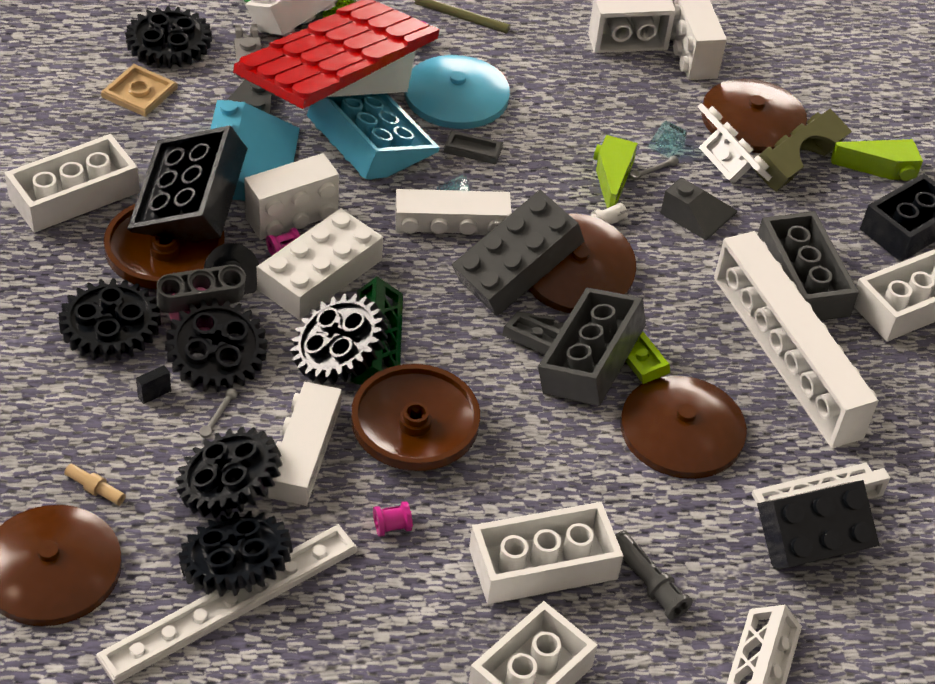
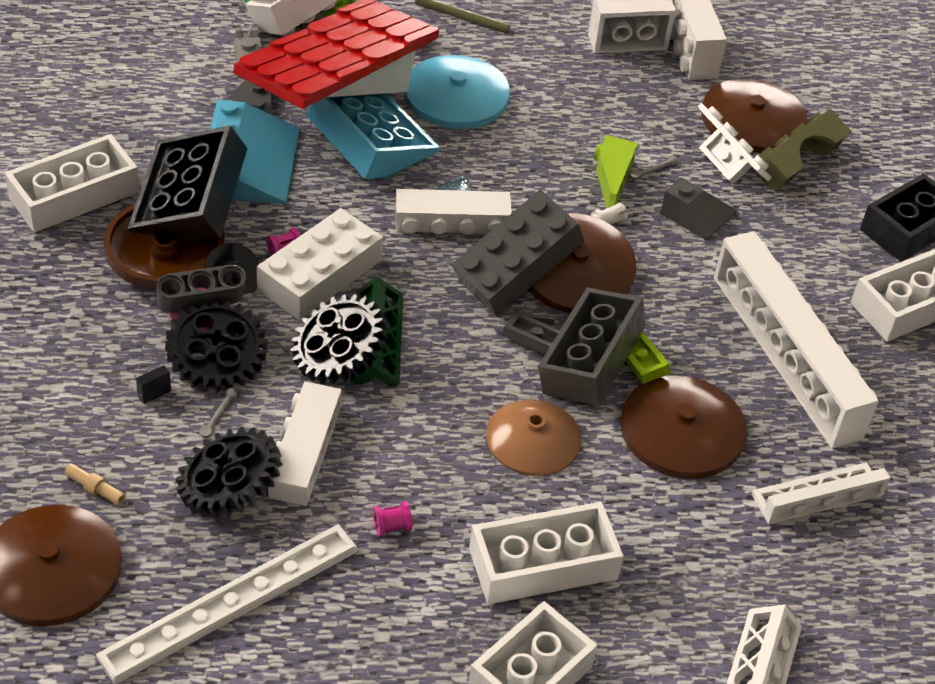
black gear [58,278,161,361] -> none
tan tile [101,64,178,117] -> none
black gear [125,6,212,69] -> none
black gear [179,511,293,597] -> none
white brick [244,153,339,240] -> none
reddish brown dish [351,364,480,471] -> none
dark grey tile [444,130,503,165] -> none
dark grey pin [615,530,693,620] -> none
clear light blue slope [648,121,687,158] -> none
black brick [757,480,880,569] -> none
dark grey brick [758,211,859,321] -> none
lime slope [830,139,923,181] -> none
none -> medium nougat dish [486,399,581,476]

